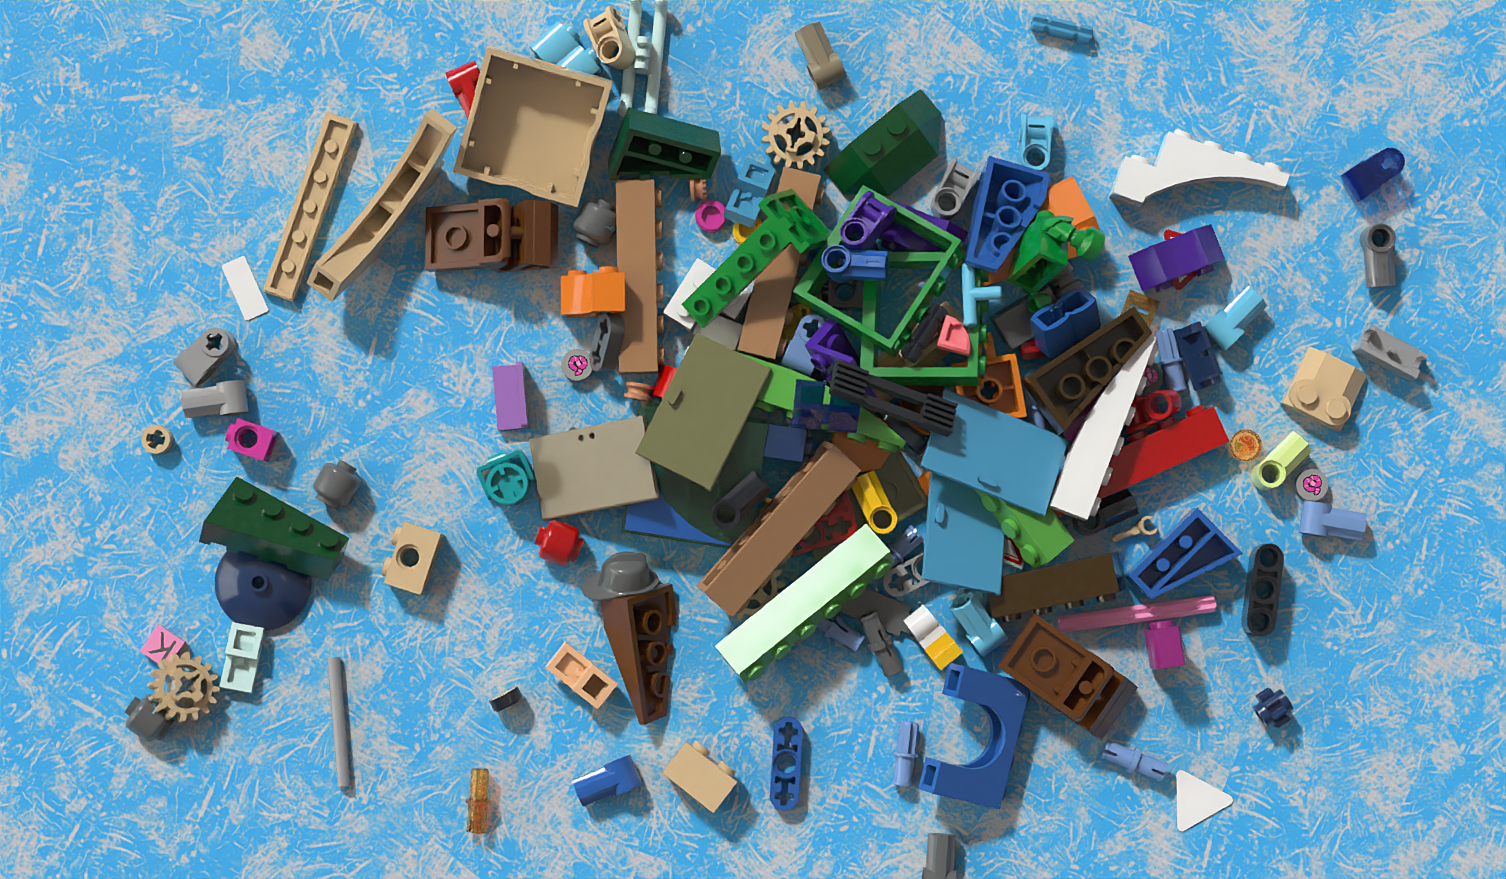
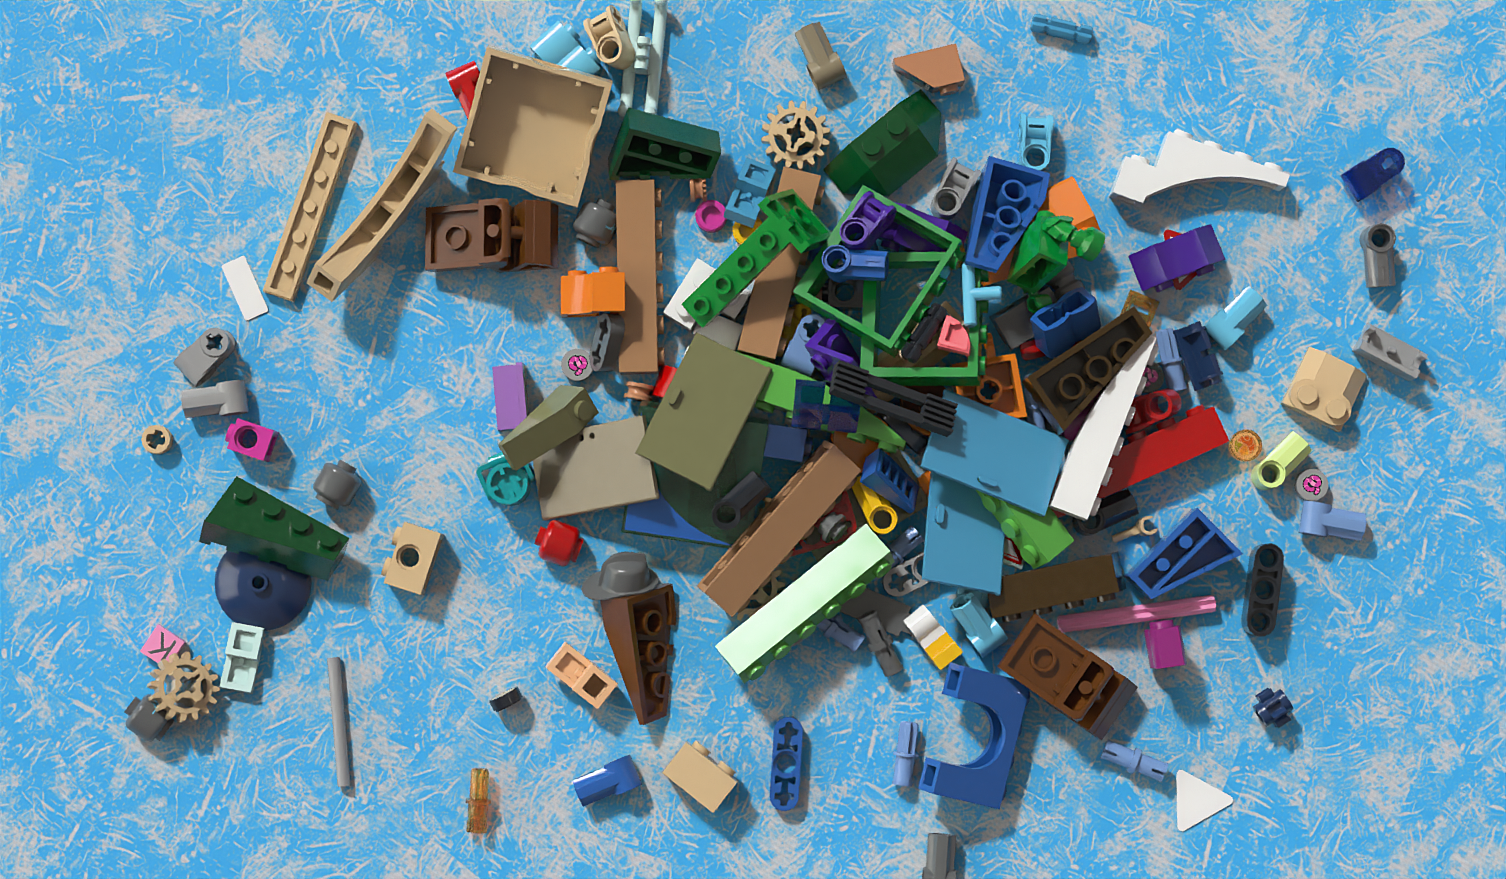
none -> olive slope [498,385,599,471]
none -> dark grey plate [818,512,847,543]
none -> blue slope [860,448,919,514]
none -> nougat slope [892,43,965,96]

